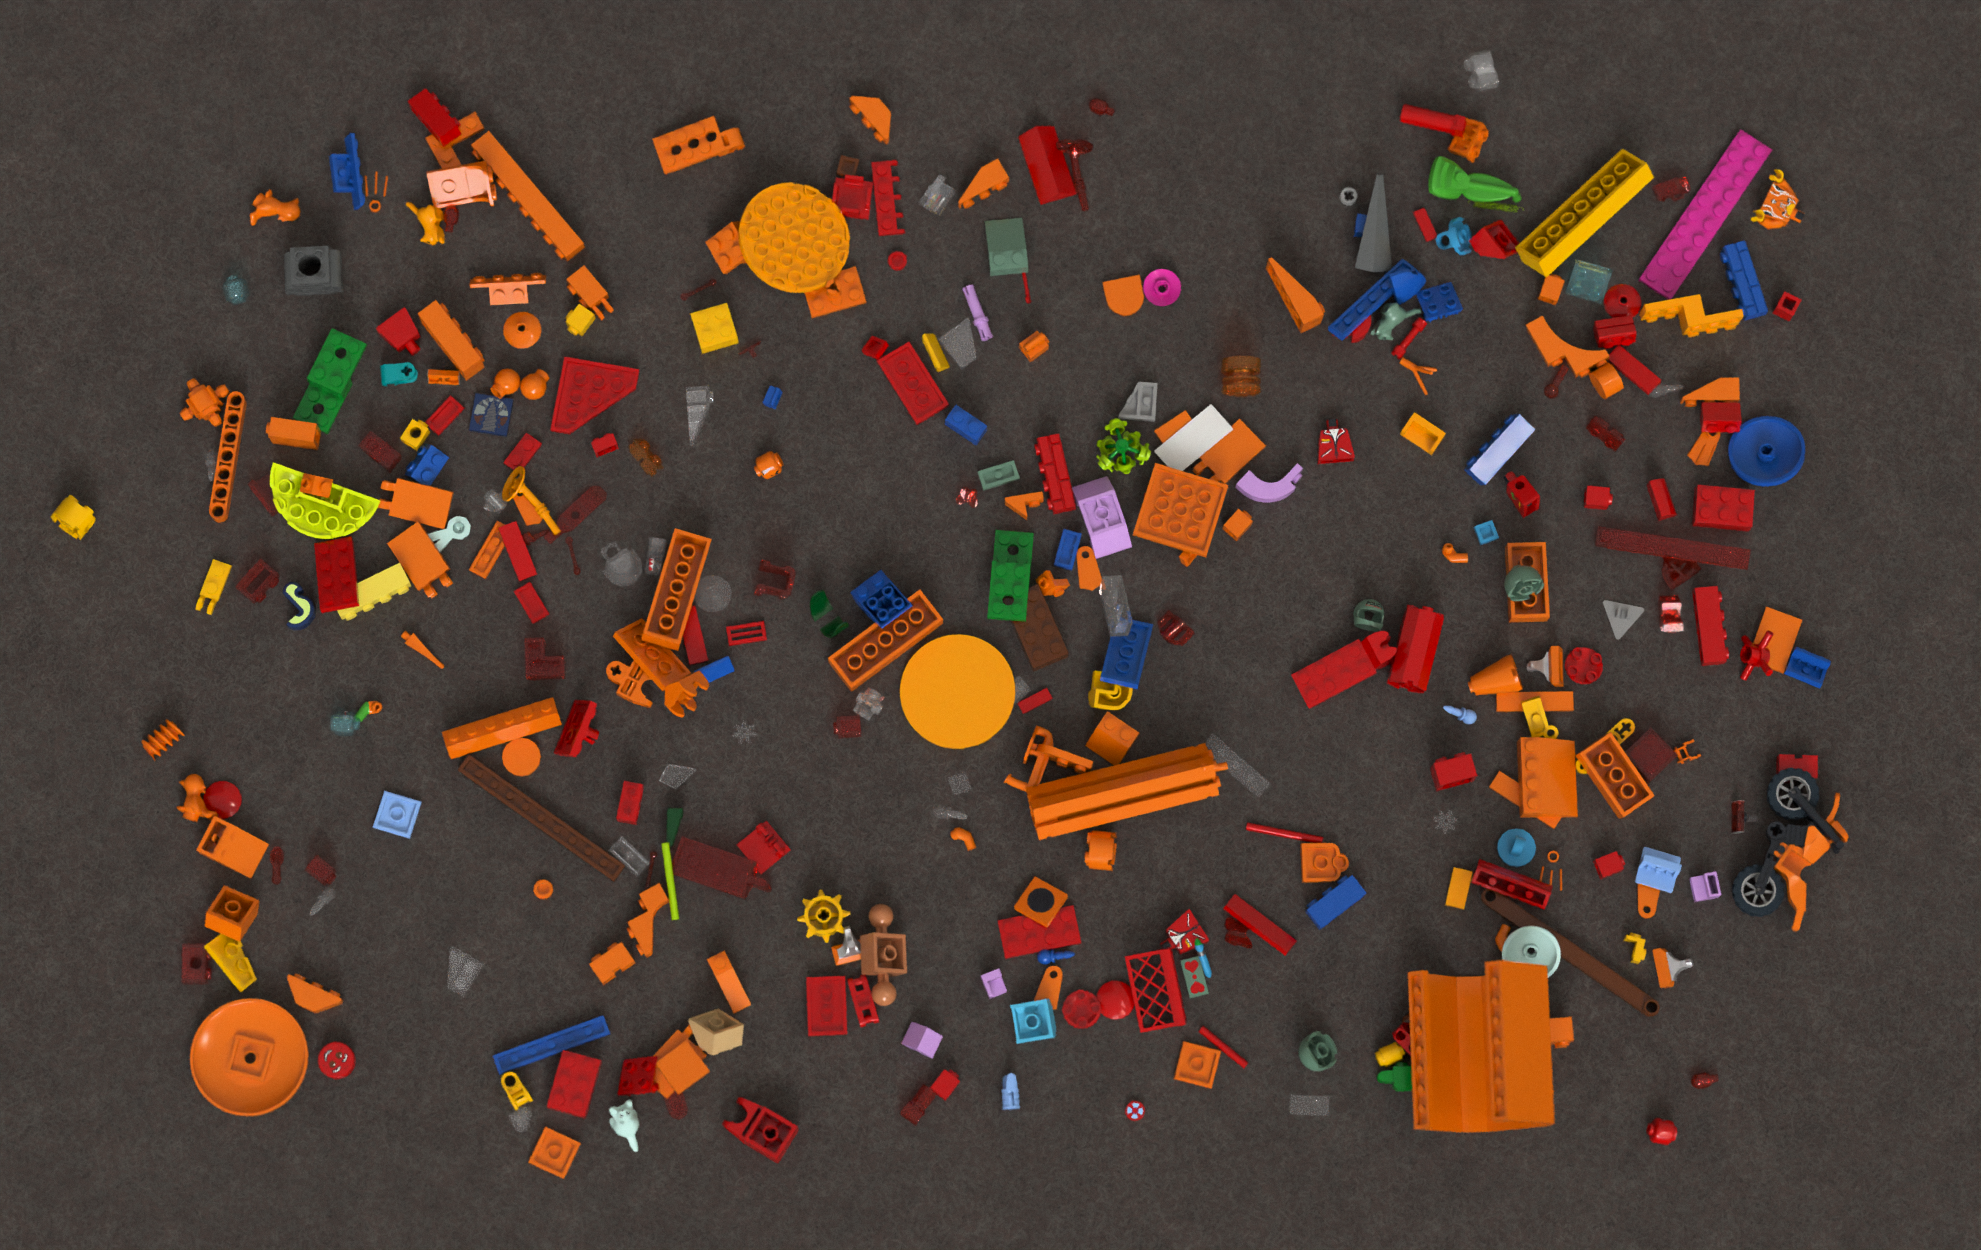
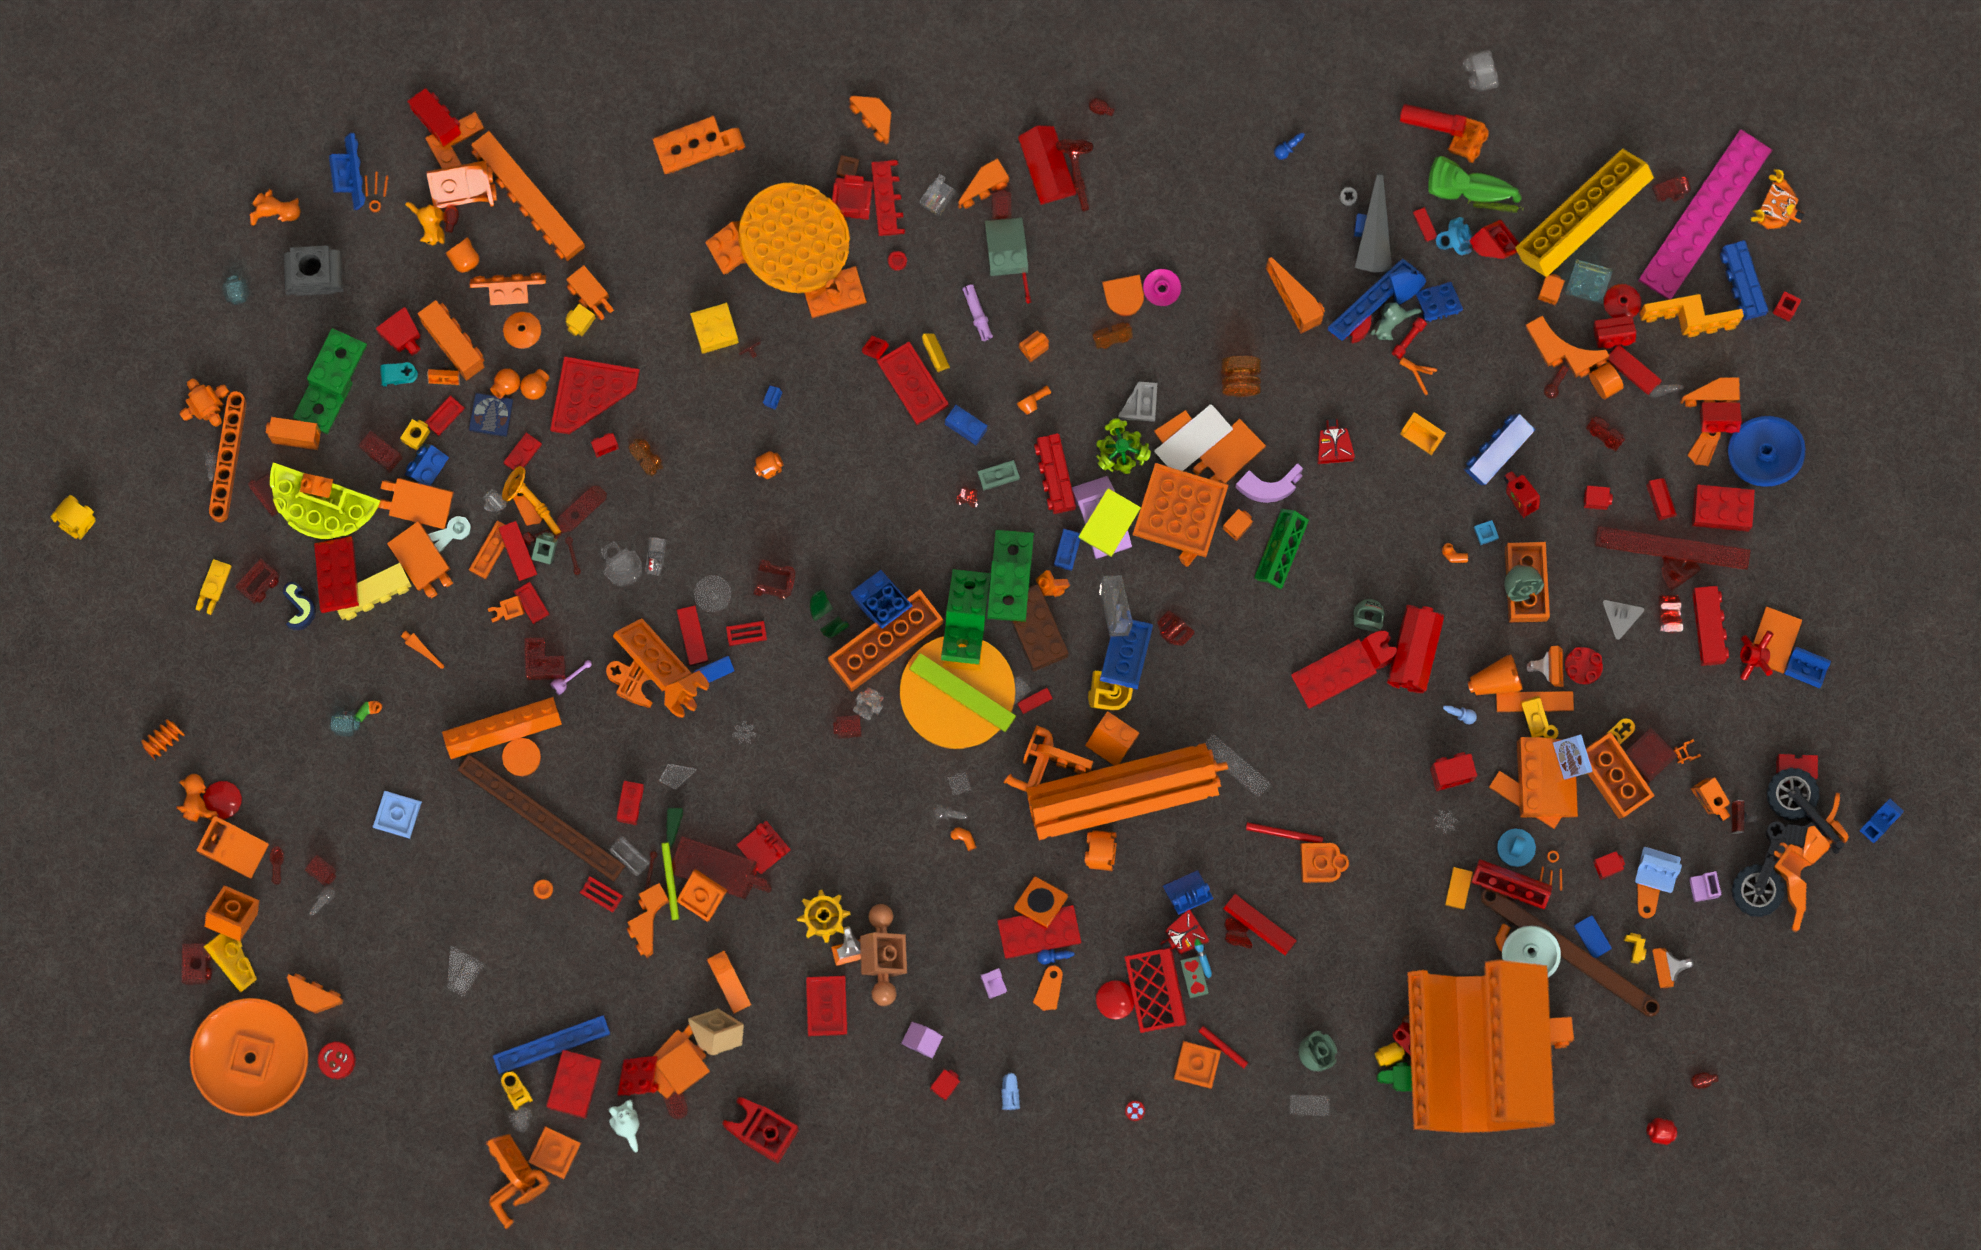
red plate [554,700,599,757] -> none
orange brick [589,942,635,985] -> none
orange brick [641,528,712,651] -> none
clear red hinge [680,279,717,301] -> none
clear slope [686,386,714,447] -> none
red plate [847,975,879,1027] -> none
clear red piece [900,1084,937,1126] -> none
clear wing [939,318,977,370] -> none
orange slope [1004,491,1044,520] -> none
medium azure slope [1010,999,1056,1044] -> none
red dish [1062,990,1101,1029] -> none
orange piece [1077,546,1103,591] -> none
blue brick [1306,875,1367,930] -> none
none -> orange helmet [446,237,479,273]
none -> orange plate [487,1134,550,1229]
none -> orange plate [488,596,525,622]
none -> sand green brick [532,533,558,564]
none -> lavender hinge [550,660,592,695]
none -> red tile [580,877,623,913]
none -> orange tile [677,869,727,922]
none -> lime tile [909,653,1016,732]
none -> green bracket [941,569,991,664]
none -> clear red brick [992,190,1012,219]
none -> orange bar [1017,386,1051,415]
none -> neon yellow tile [1078,488,1141,557]
none -> clear orange hinge [1092,322,1133,349]
none -> blue hinge [1163,870,1213,915]
none -> green fence [1254,509,1309,589]
none -> blue bar [1274,133,1305,159]
none -> light blue tile [1553,735,1593,780]
none -> blue slope [1574,915,1612,958]
none -> orange torso [1690,777,1730,821]
none -> blue brick [1859,798,1904,843]

